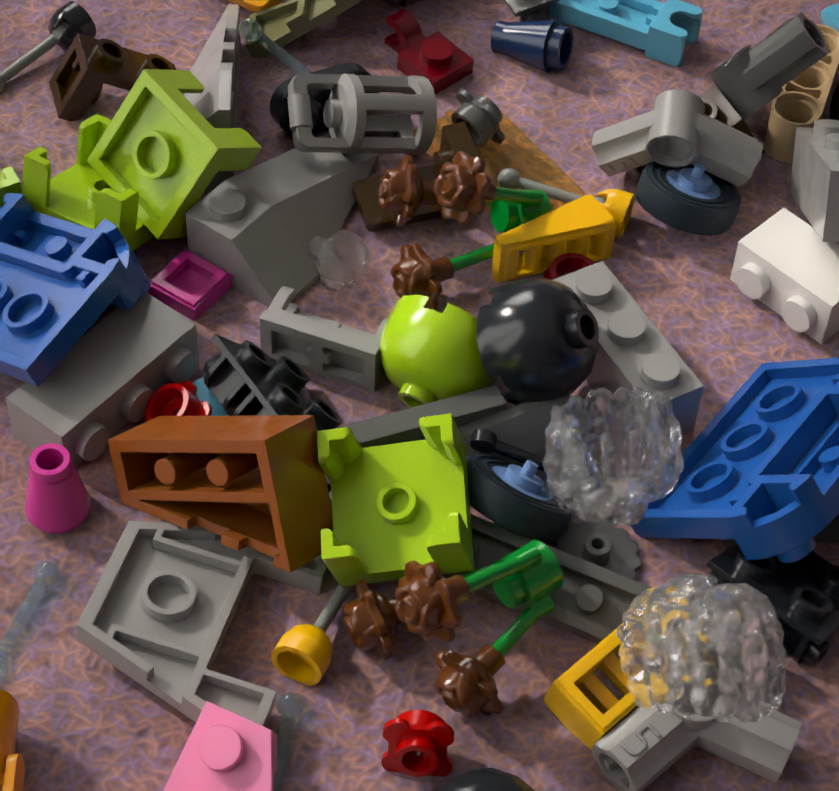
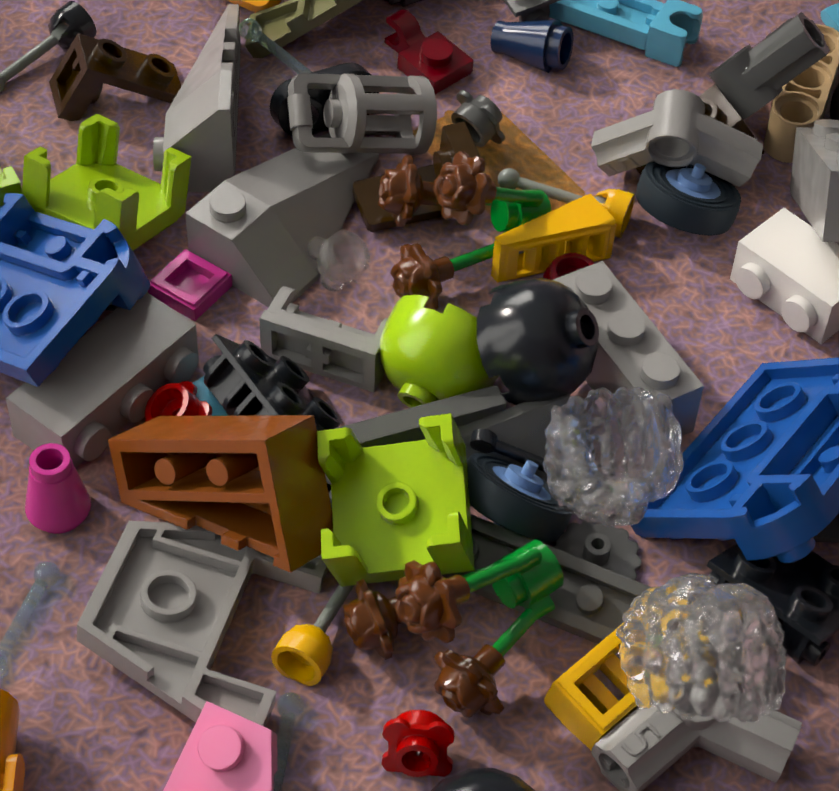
lime panel [87,69,262,240] -> none

